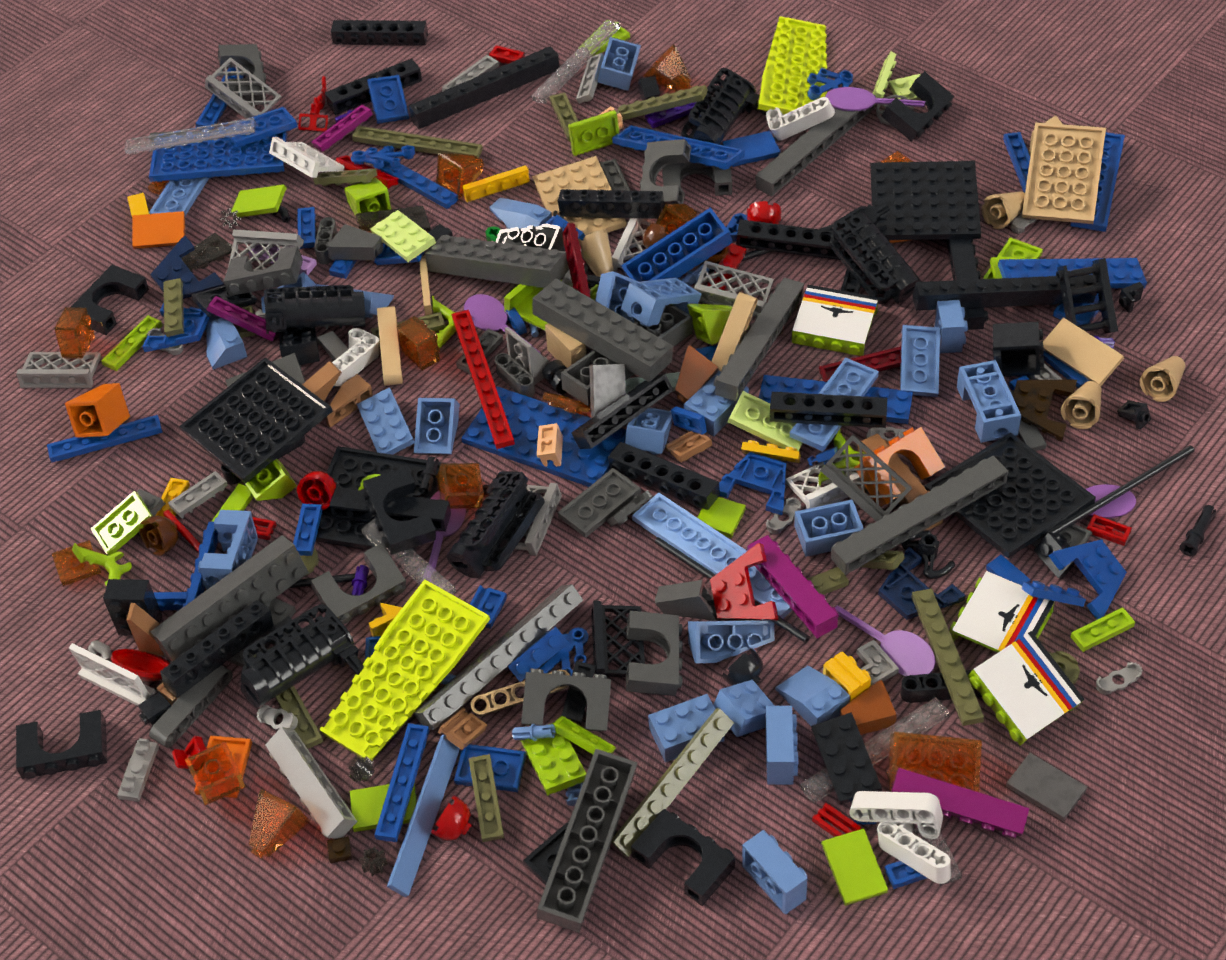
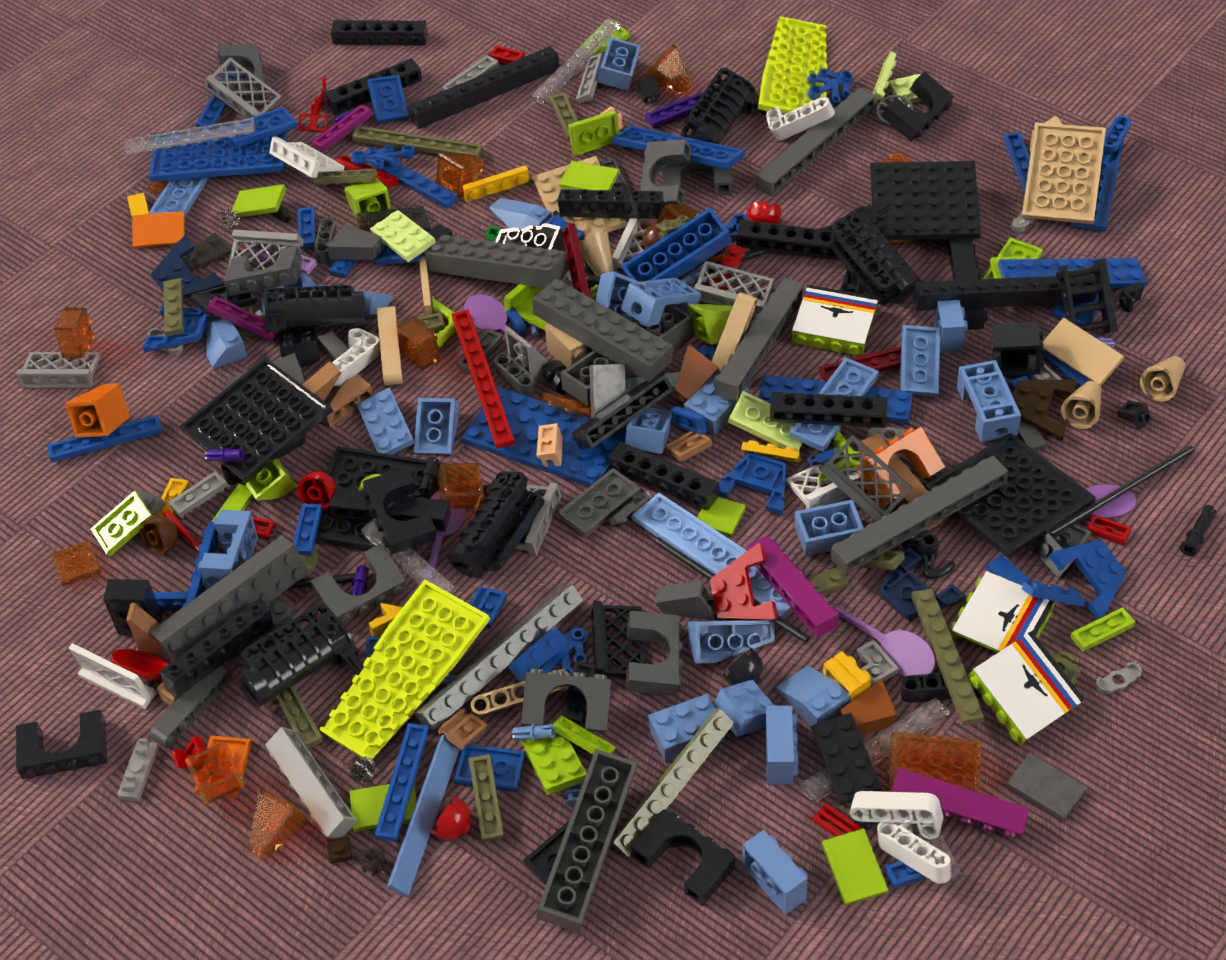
black arch [68,265,149,335] -> none
lime piece [72,543,132,586] -> none
light grey arm [88,640,112,662] -> none
lime tile [101,315,163,371] -> none
black brick [138,692,171,727] -> none
light grey piece [256,704,298,730] -> none
olive plate [616,85,708,120] -> none
blue tile [722,131,781,167] -> none
light grey piece [766,497,801,534] -> none
medium lavender piece [826,87,925,111] -> none
tan cone [981,191,1025,229] -> none
none -> dark purple axle [205,447,244,463]
none -> lime tile [559,161,619,190]
none -> olive hinge [655,216,691,239]
none -> blue plate [1103,116,1131,153]

